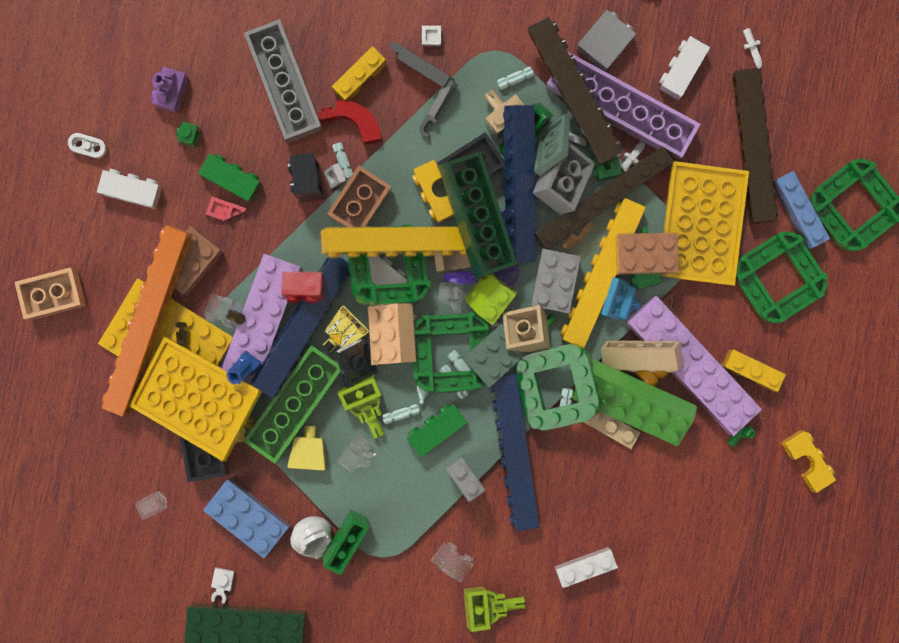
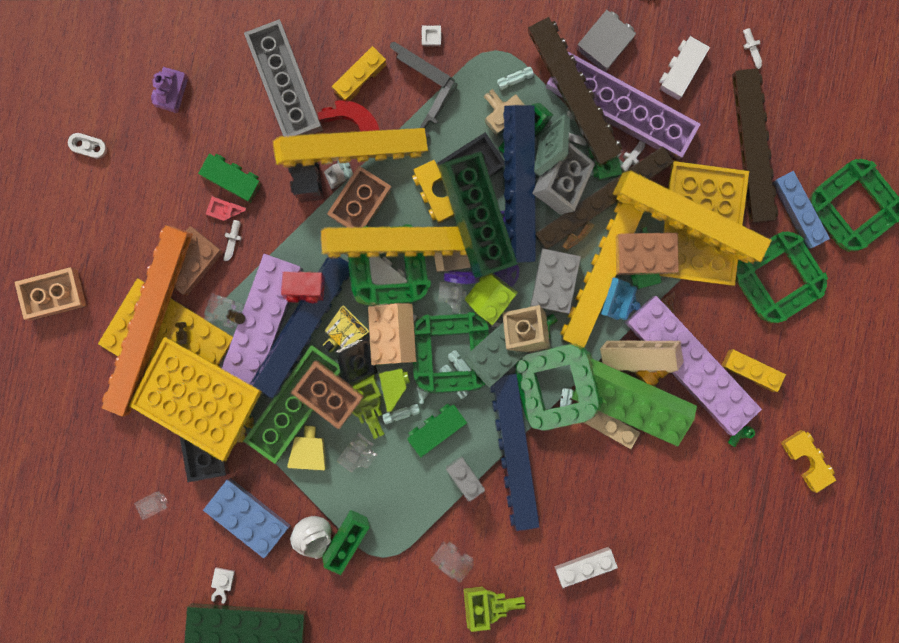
white brick [97,169,162,209] -> none
green brick [176,122,201,148] -> none
blue piece [226,350,262,385] -> none
none -> white piece [224,220,242,261]
none -> yellow brick [273,128,428,167]
none -> nougat brick [291,361,365,429]
none -> lime slope [379,369,410,412]
none -> yellow brick [613,171,771,263]

